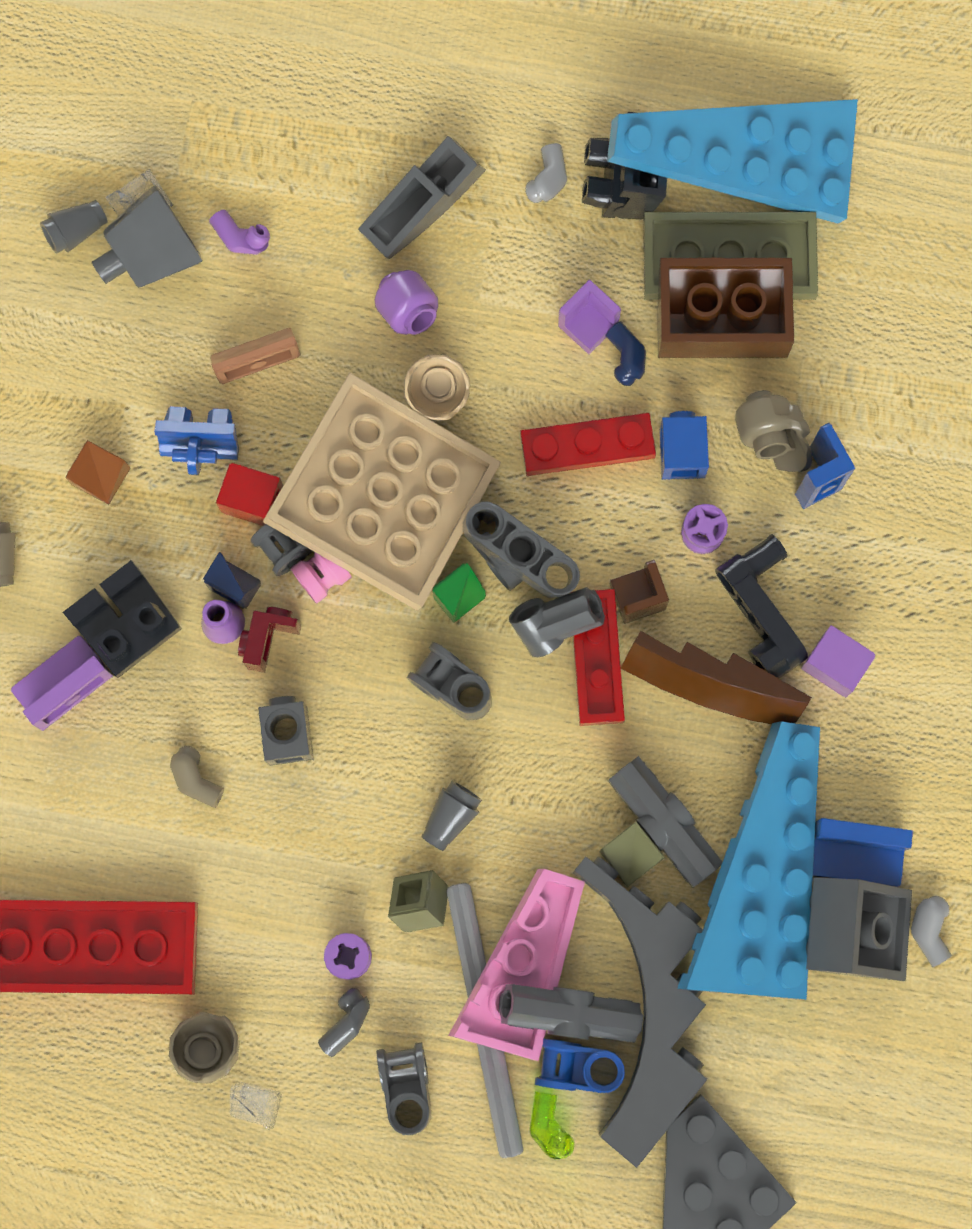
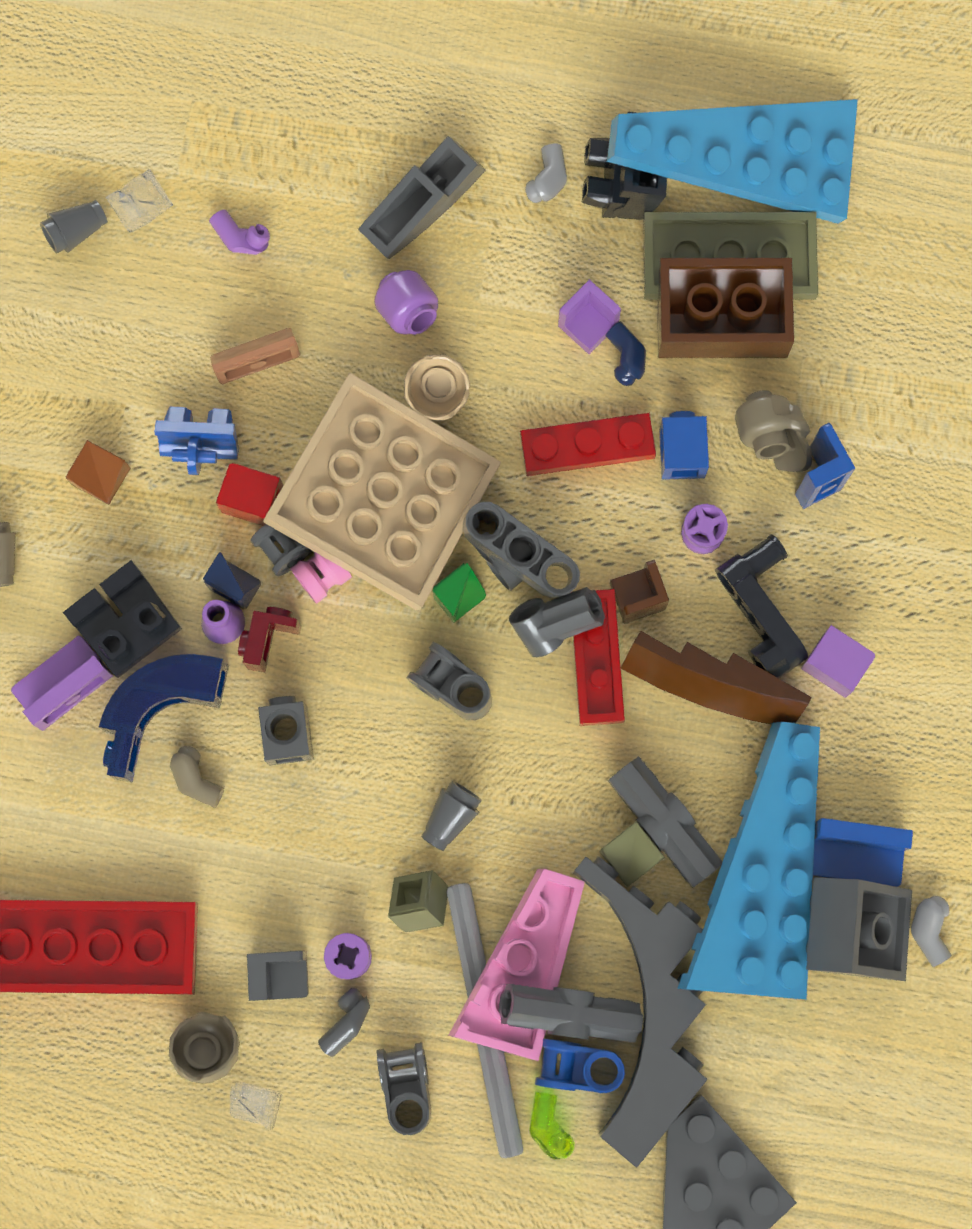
dark grey torso [92,185,203,288] -> none
none -> clear blue arch [99,654,229,783]
none -> dark grey panel [247,951,309,1001]

